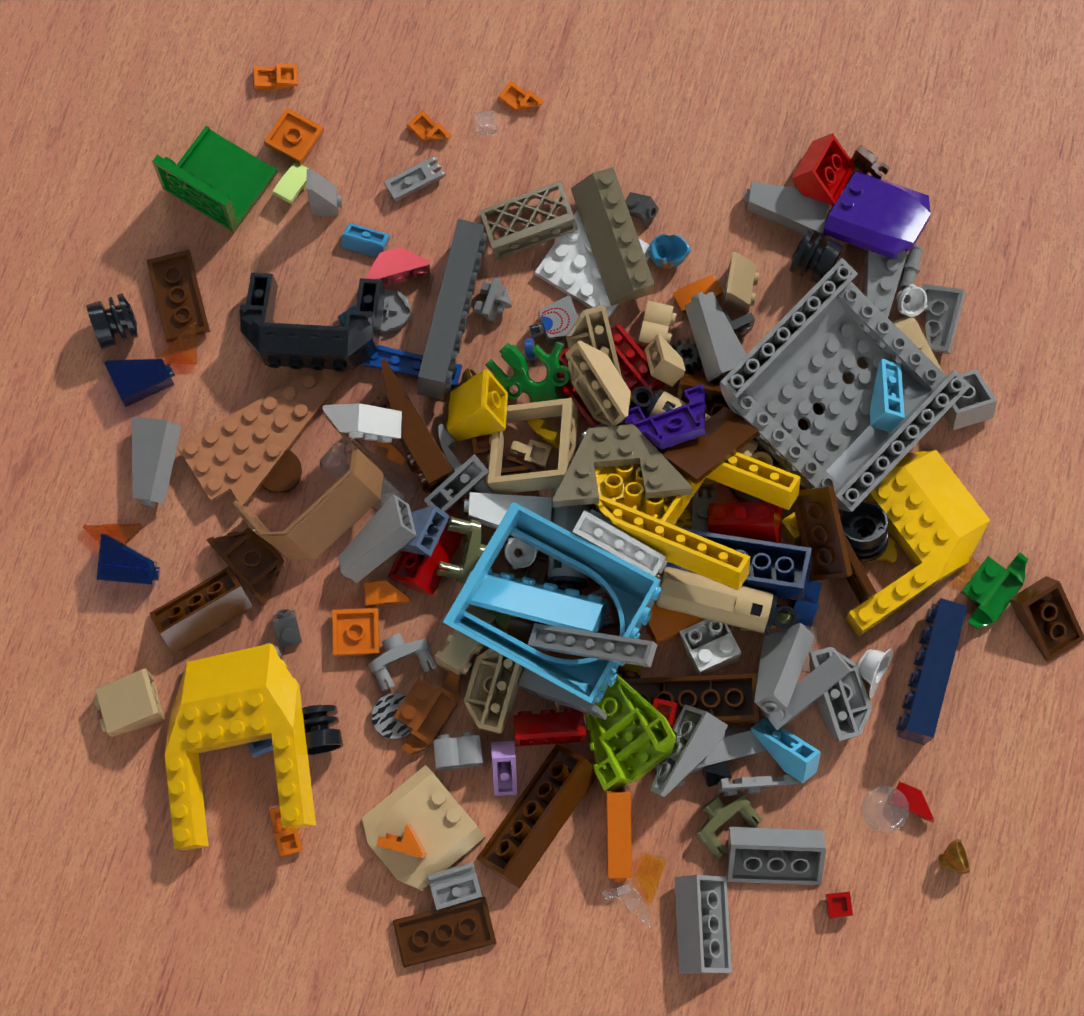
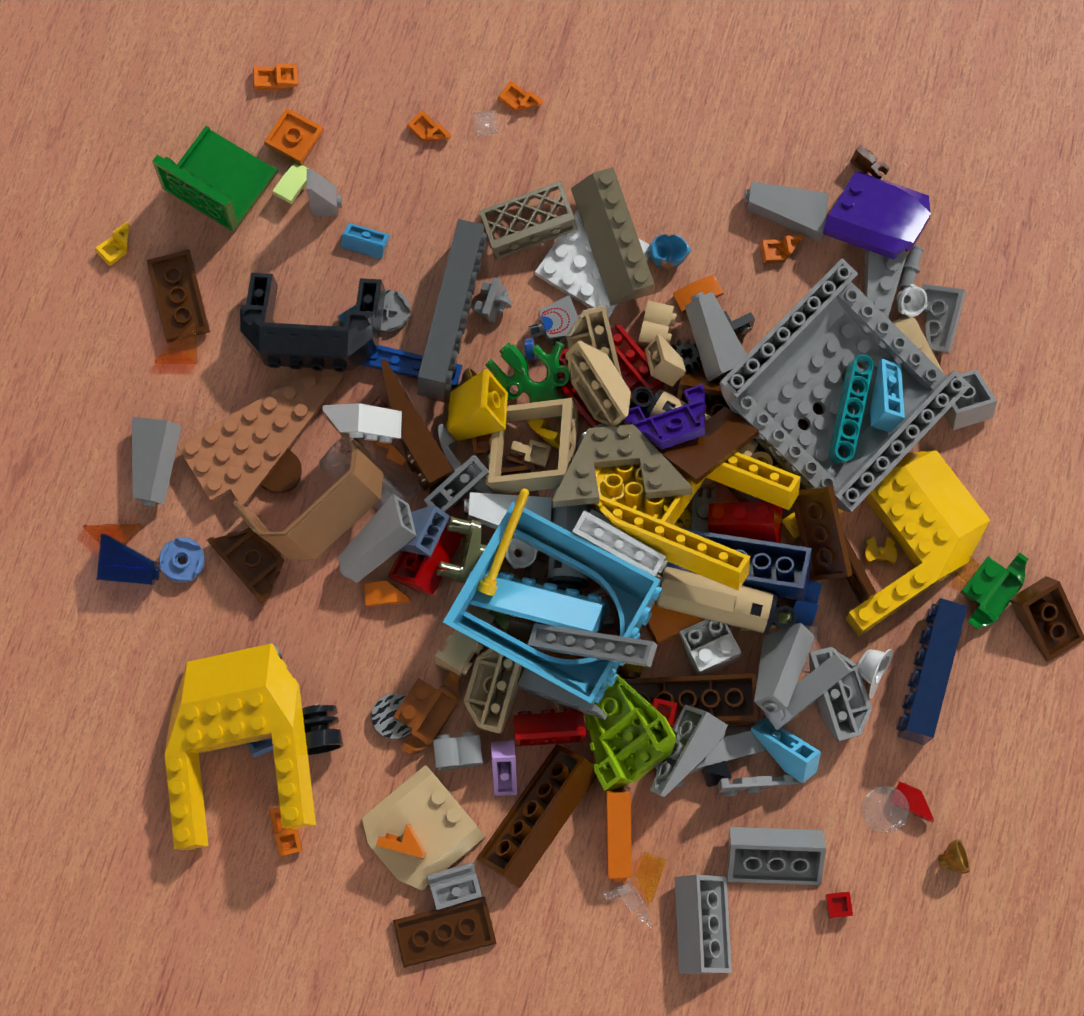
black wheel [86,293,138,349] -> none
tan slope [94,668,166,737] -> none
clear blue slope [104,359,175,407] -> none
reddish brown slope [149,567,253,654] -> none
dark grey bracket [273,609,302,648] -> none
orange plate [332,608,380,657] -> none
coral slope [365,247,430,286] -> none
light grey connector [368,633,437,692] -> none
light grey hinge [384,157,446,202] -> none
dark grey bracket [625,192,659,226] -> none
olive connector [696,795,763,859] -> none
tan slope [722,252,759,313] -> none
black wheel [789,230,843,284] -> none
red slope [791,133,855,206] -> none
black wheel [840,501,888,562] -> none
none -> yellow slope [95,222,129,267]
none -> medium blue plate [159,537,205,583]
none -> yellow piece [477,488,529,596]
none -> orange slope [760,235,803,263]
none -> teal beam [829,355,873,464]

